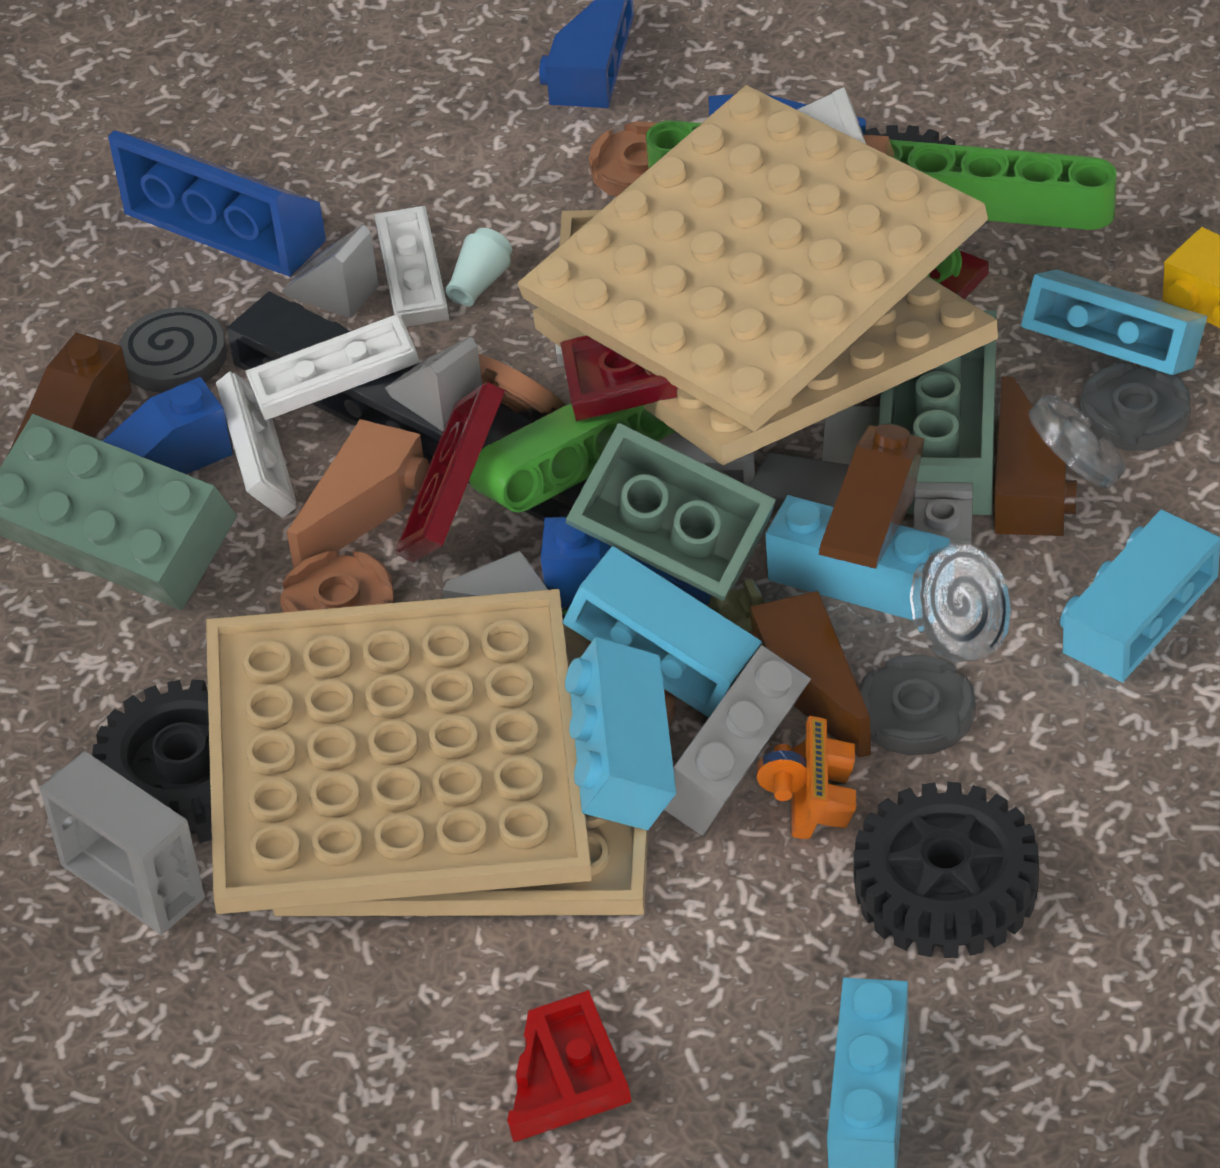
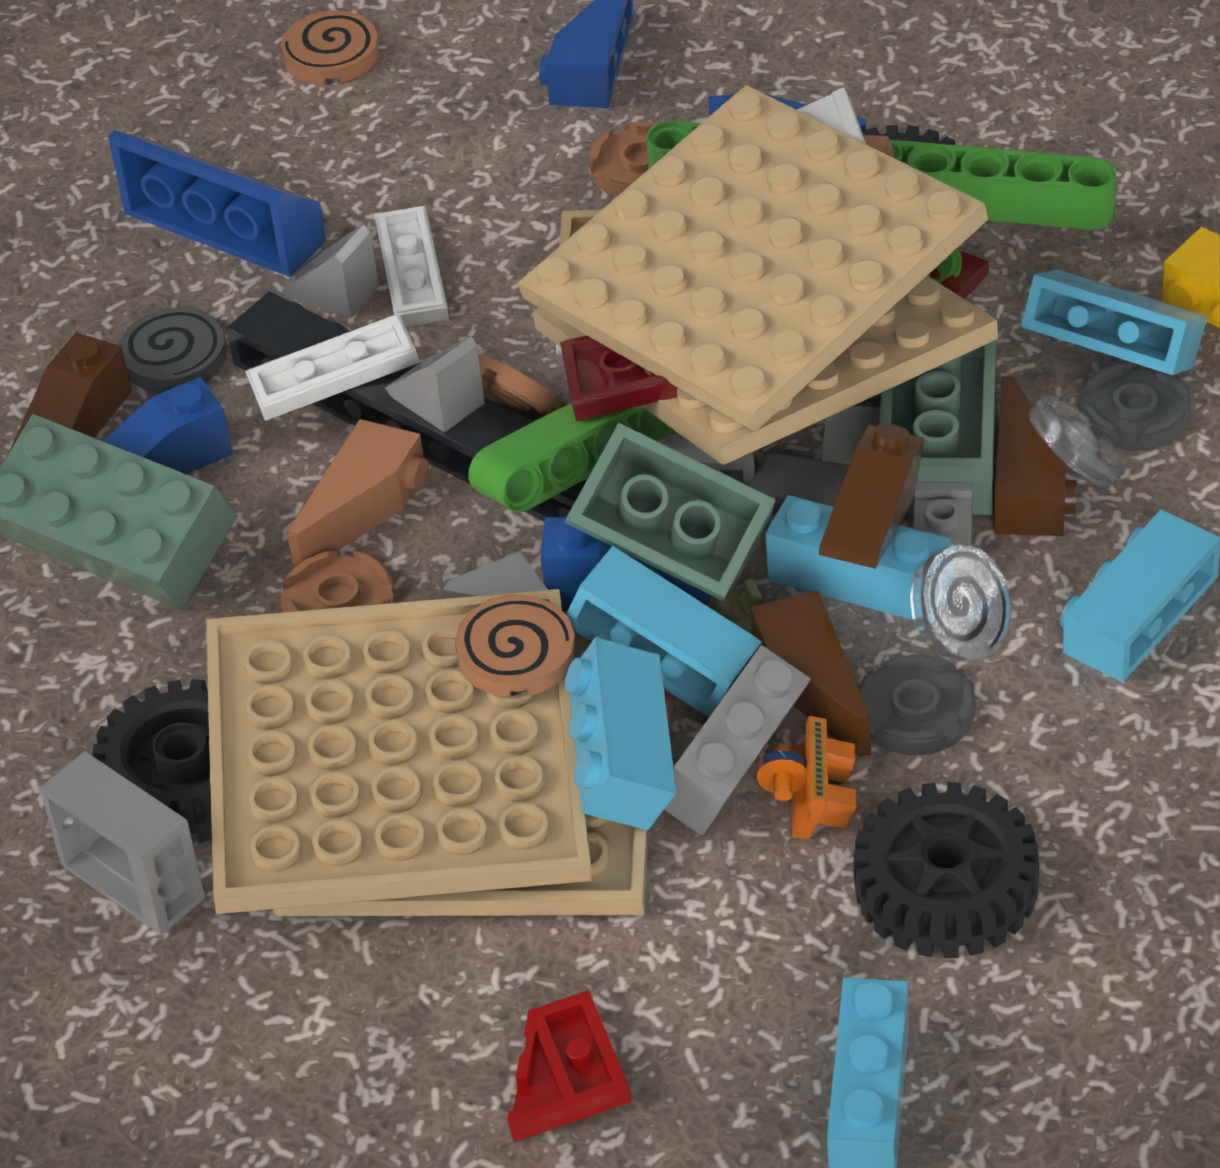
white tile [216,371,297,517] -> none
dark red tile [395,382,505,562] -> none
light aqua cone [446,228,512,307] -> none
none -> nougat tile [280,10,379,85]
none -> nougat tile [455,594,575,697]

